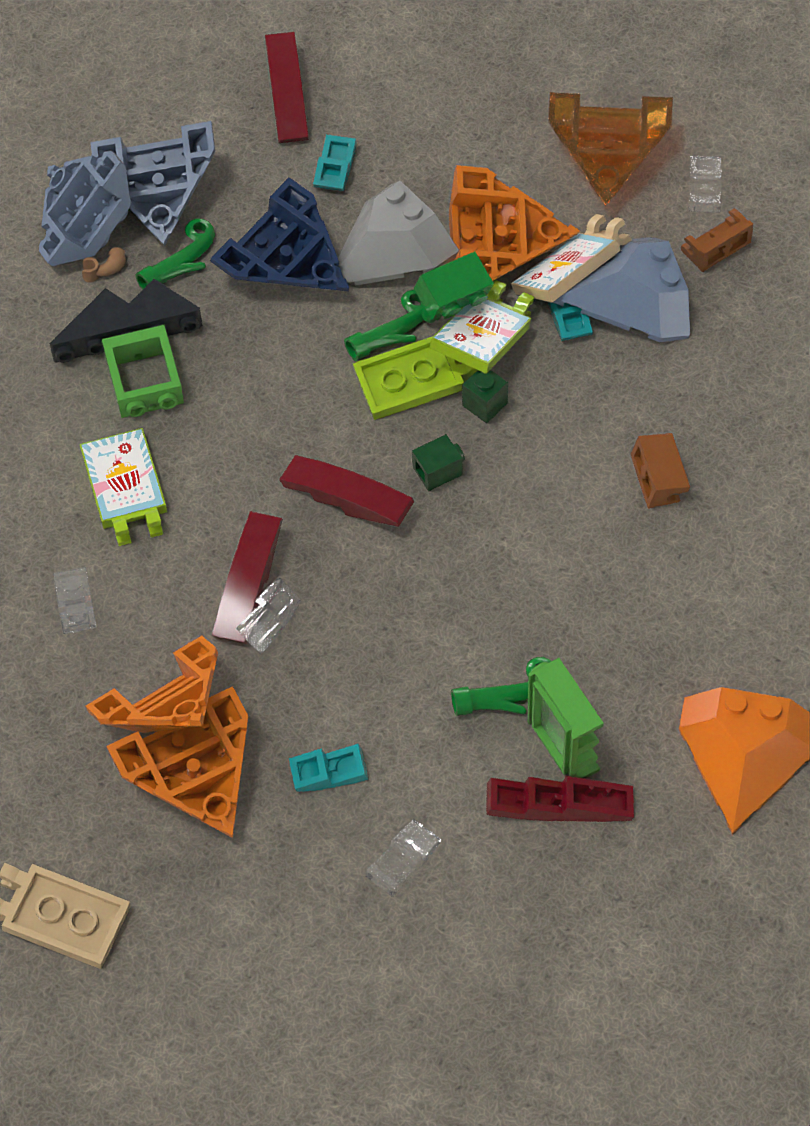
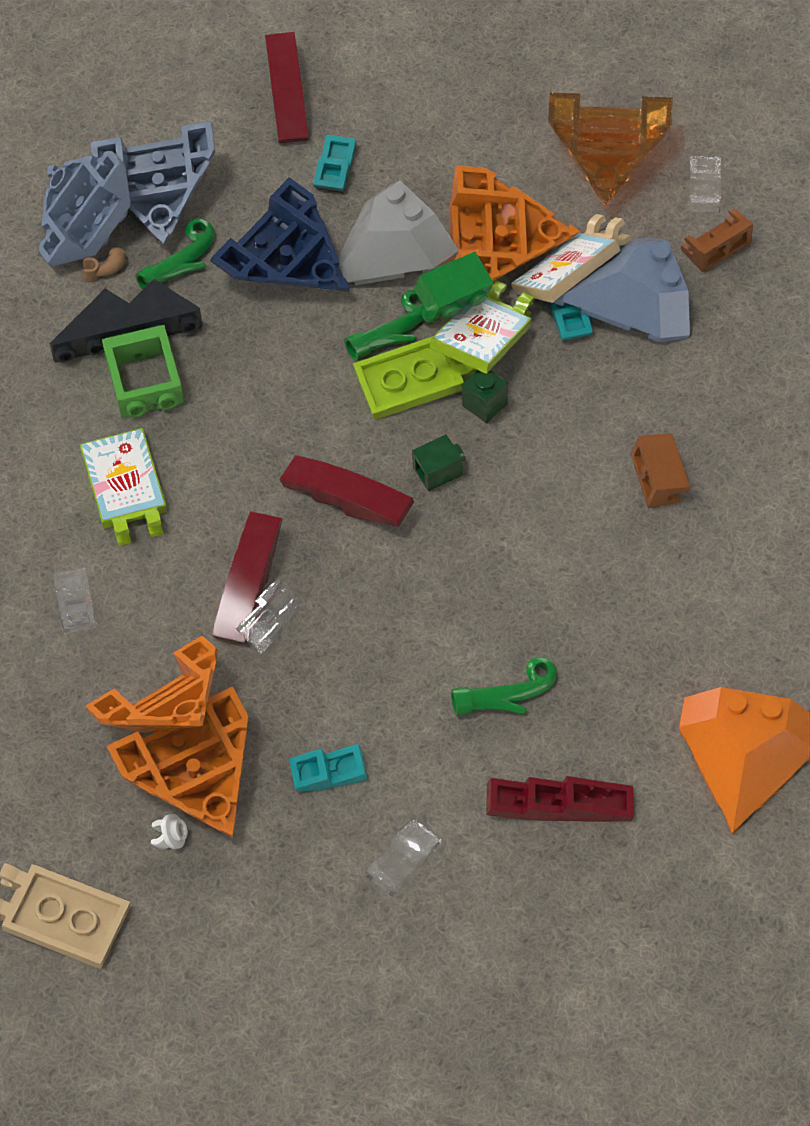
bright green window [527,658,604,778] -> none
none -> white plate [151,814,188,850]

